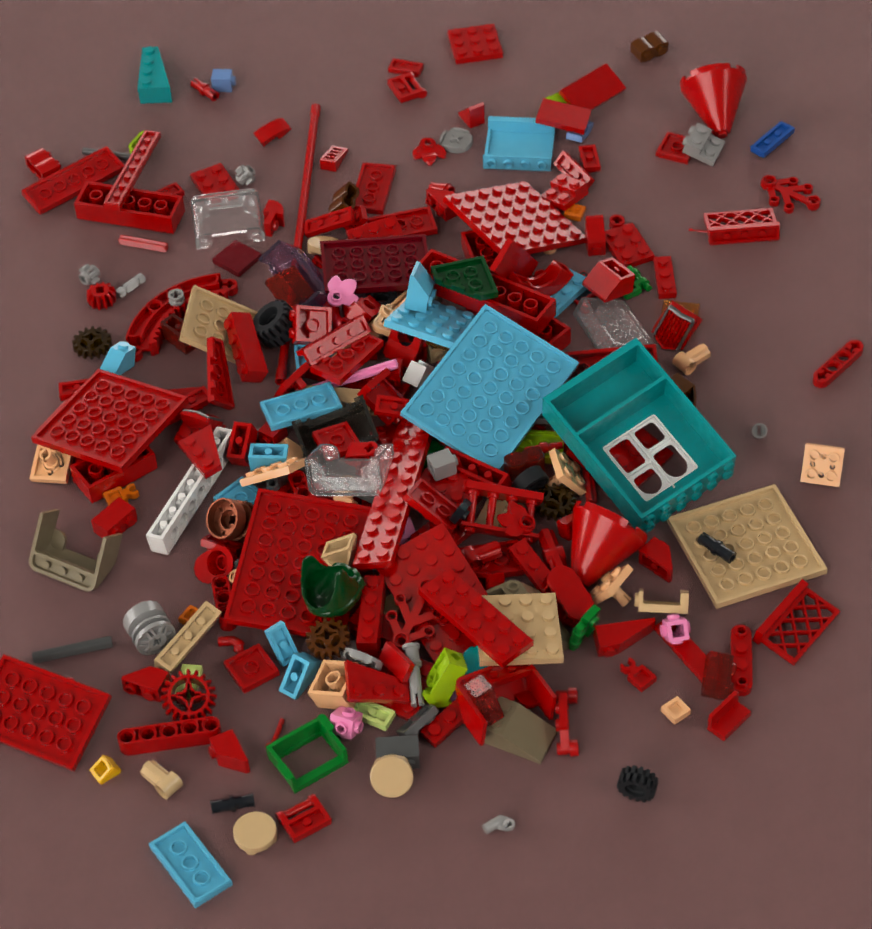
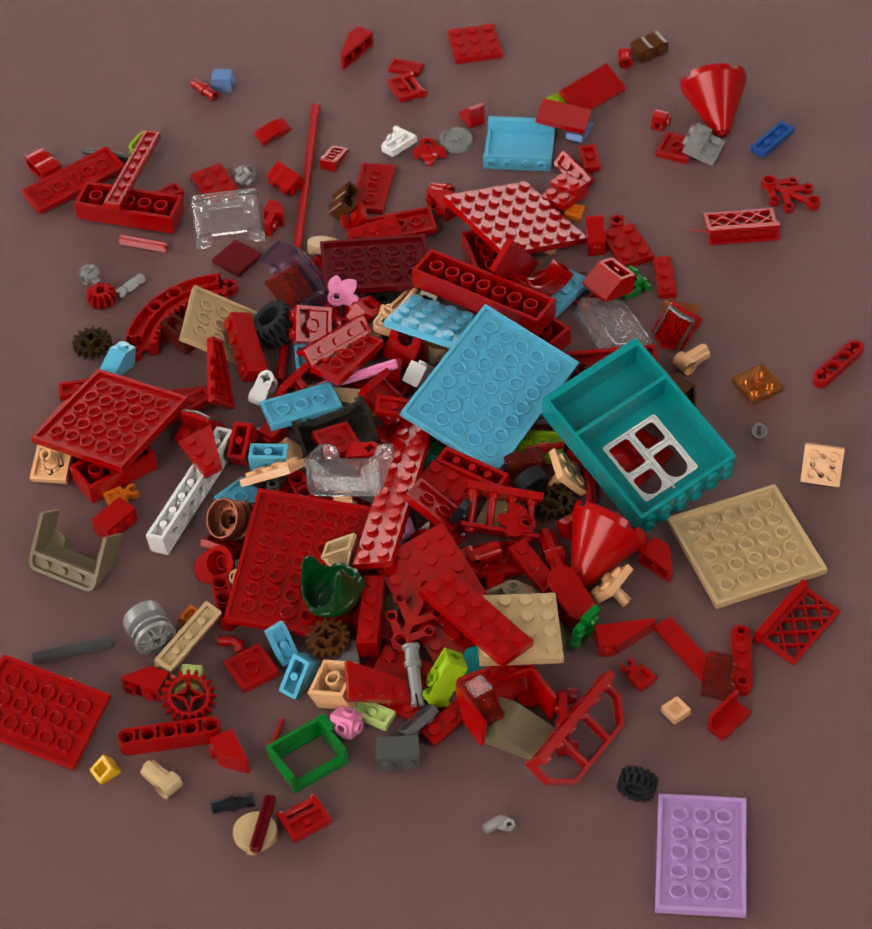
teal wedge [137,46,172,104] -> none
medium azure tile [149,821,233,909] -> none
light grey bush [168,289,185,306] -> none
red plate [304,206,354,238] -> none
light grey tile [342,648,383,671] -> none
tan tile [370,754,413,798] -> none
red tile [379,642,415,682] -> none
medium azure slope [404,261,437,313] -> none
light grey brick [427,448,458,481] -> none
dark green plate [431,256,498,301] -> none
tan panel [635,588,689,614] -> none
bright pink brick [660,614,691,644] -> none
black pin [697,532,737,564] -> none
none -> white piece [248,370,278,406]
none -> dark red axle [249,794,276,853]
none -> red brick [265,161,305,197]
none -> red slope [340,26,374,70]
none -> white wing [381,125,418,157]
none -> red plate [524,669,625,786]
none -> red bush [617,47,633,69]
none -> red plate [651,109,672,132]
none -> lavender plate [655,794,746,918]
none -> clear orange plate [731,363,784,406]

